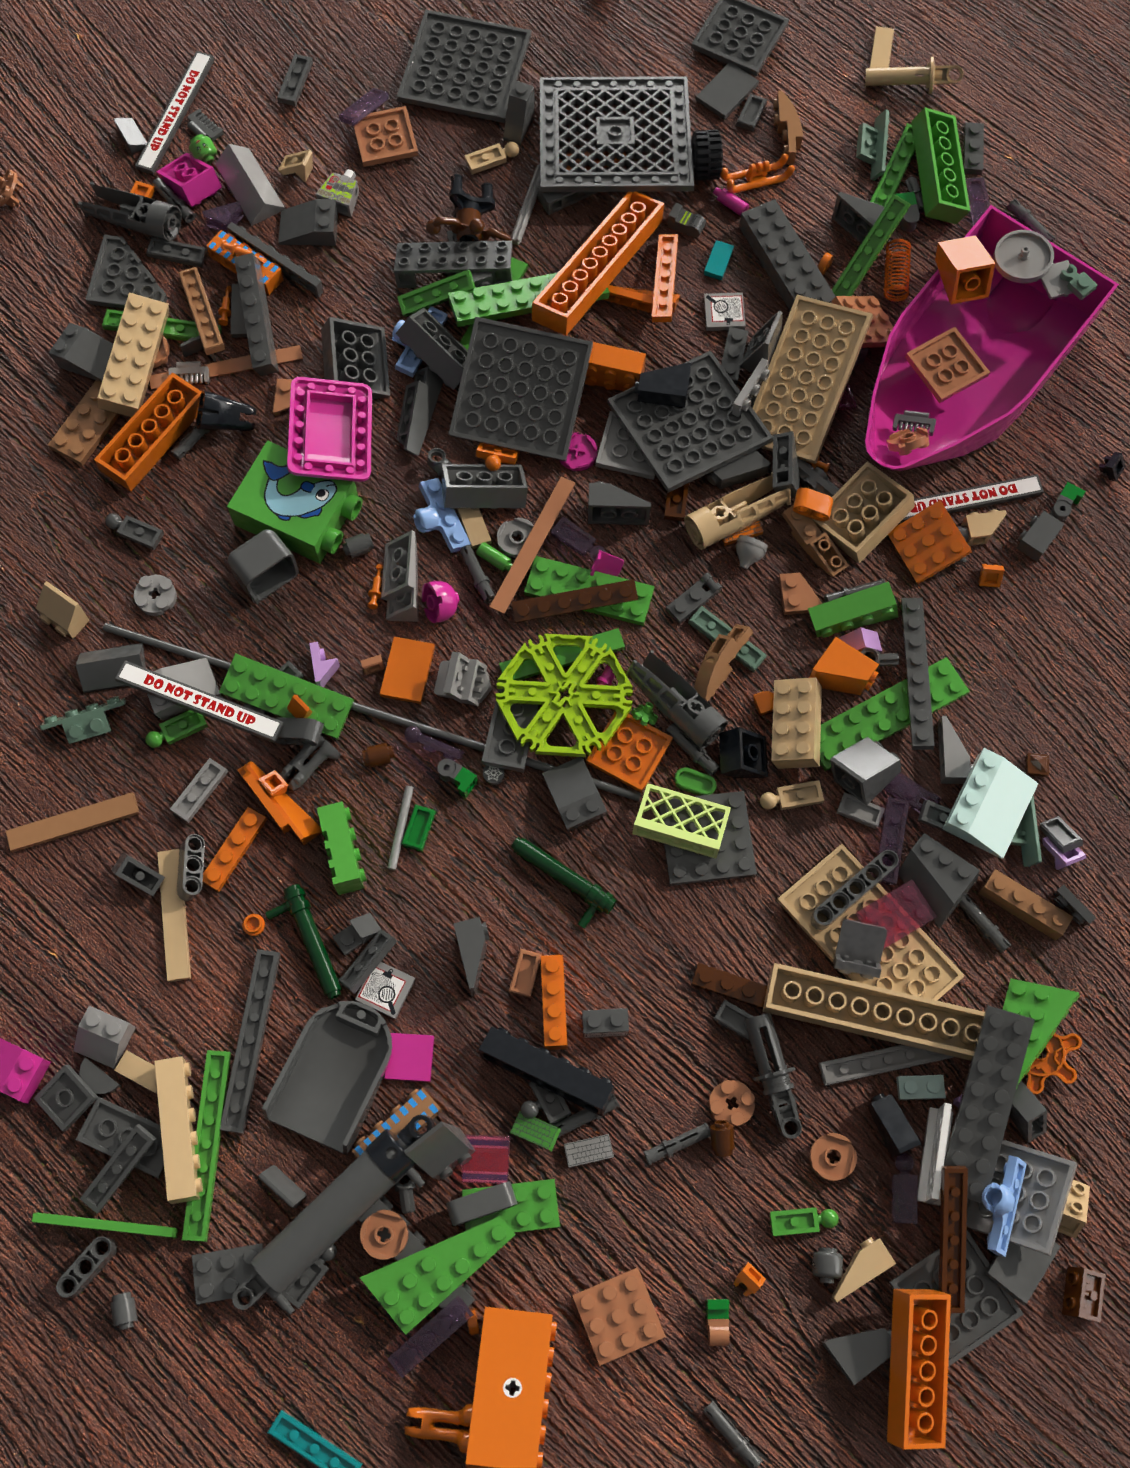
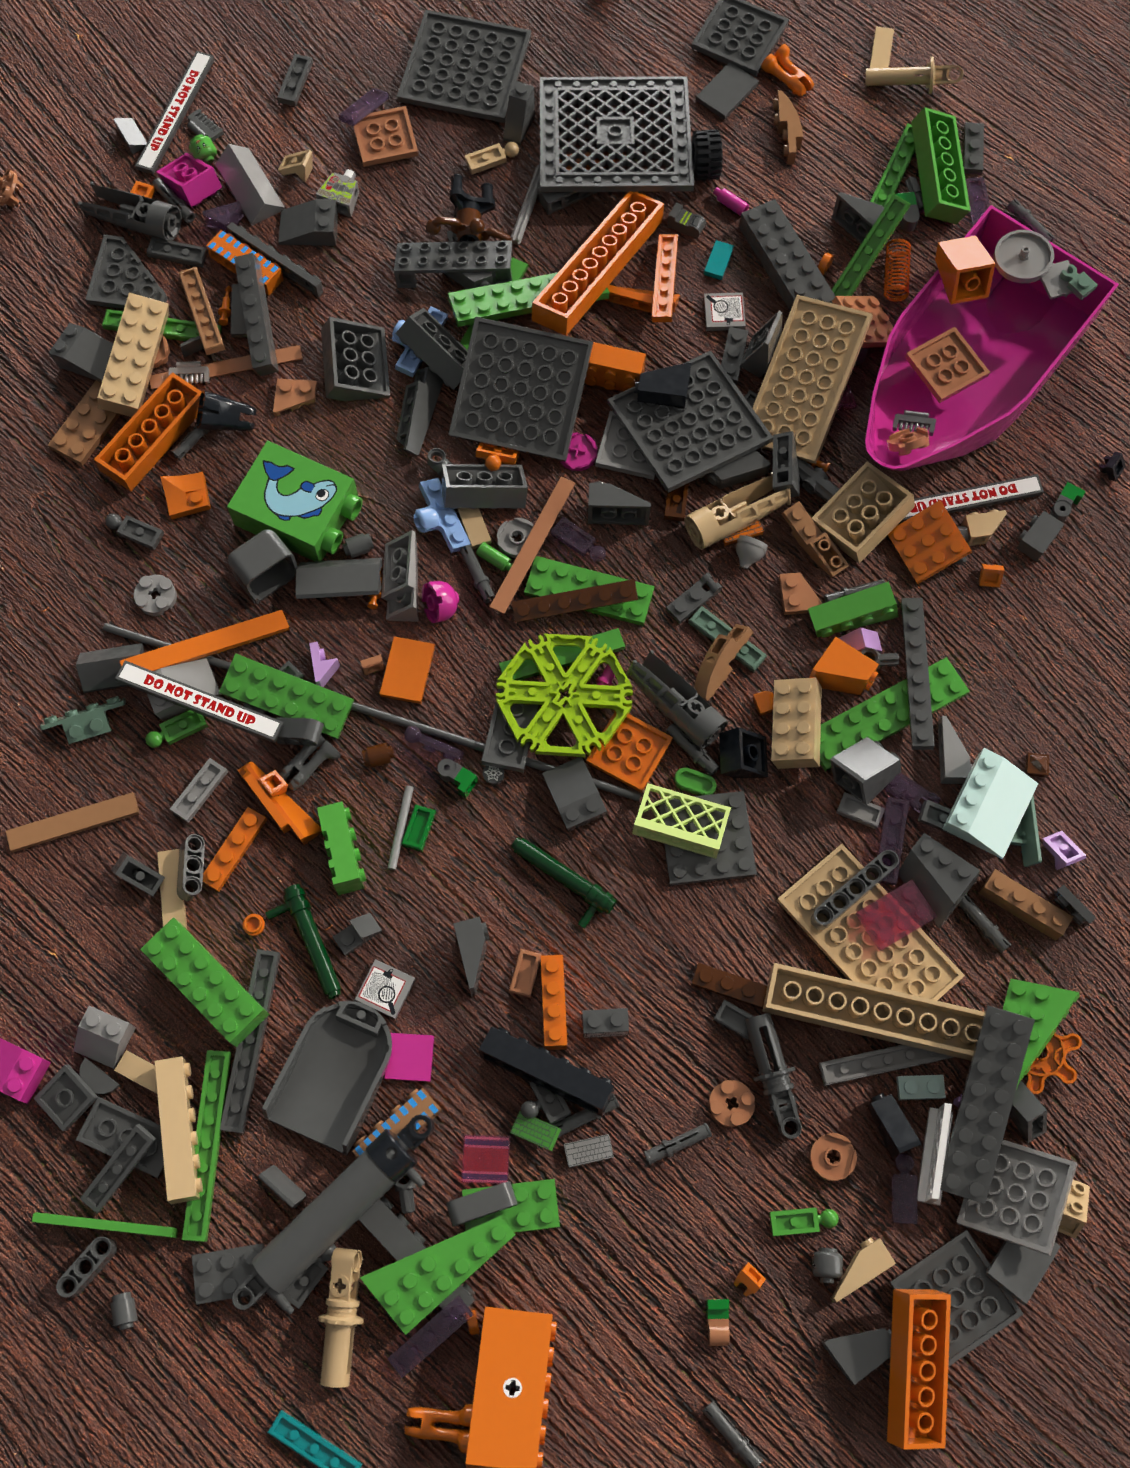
tan slope [36,581,89,639] -> none
orange piece [220,240,265,264] -> none
dark pink wedge [287,377,372,482] -> none
orange slope [287,695,312,718] -> none
dark grey tile [339,929,397,994] -> none
nougat plate [360,1210,409,1260] -> none
bright green plate [397,270,475,317] -> none
dark grey slope [404,1121,476,1180] -> none
light grey piece [434,652,492,706] -> none
nougat plate [572,1267,666,1366] -> none
dark pink bracket [590,550,624,577] -> none
bright green plant [631,702,658,726] -> none
reddish brown brick [710,1120,735,1157] -> none
orange piece [720,153,795,193] -> none
light grey tile [732,358,770,417] -> none
dark grey tile [736,94,767,132] -> none
tan plate [760,780,824,810] -> none
orange beam [793,488,833,521] -> none
flat silver bracket [833,919,887,979] -> none
sand green bracket [856,109,890,181] -> none
reddish brown plate [939,1166,968,1313] -> none
light blue plate [982,1155,1027,1257] -> none
dark grey tile [1040,816,1083,853] -> none
reddish brown bracket [1062,1266,1106,1323] -> none
none -> orange tile [120,610,290,671]
none -> bright green brick [140,917,270,1047]
none -> orange plate [160,471,211,519]
none -> dark grey slope [295,558,382,599]
none -> tan piece [318,1248,364,1388]
none -> orange piece [761,44,814,97]

